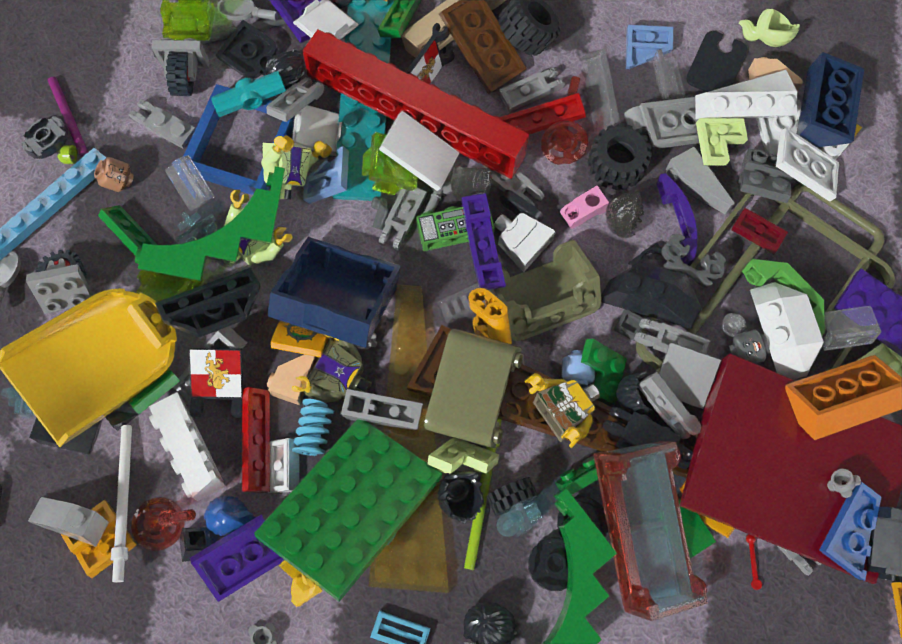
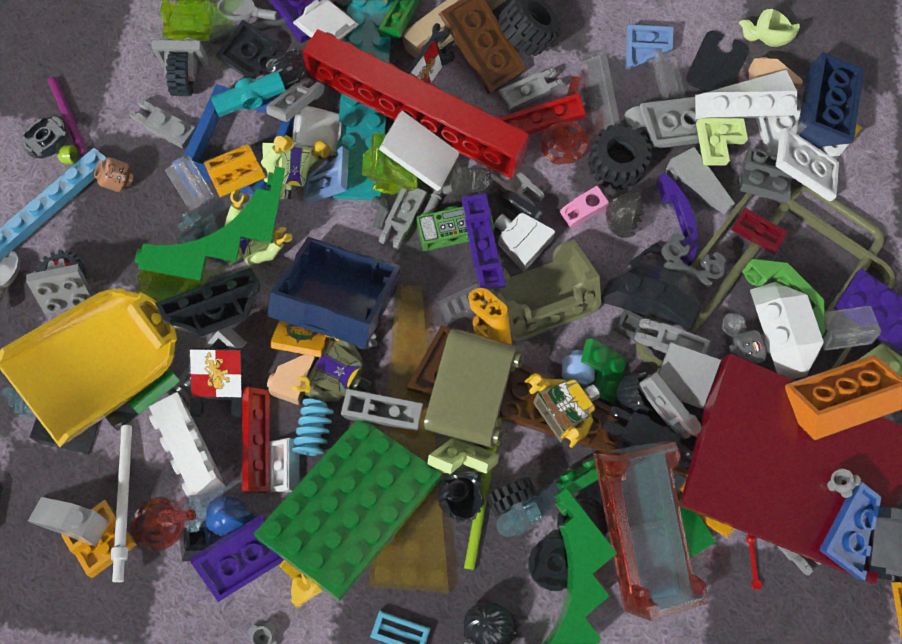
green plate [98,205,157,256] -> none
none -> clear light blue plate [184,495,206,532]
none -> light orange slope [204,144,266,197]

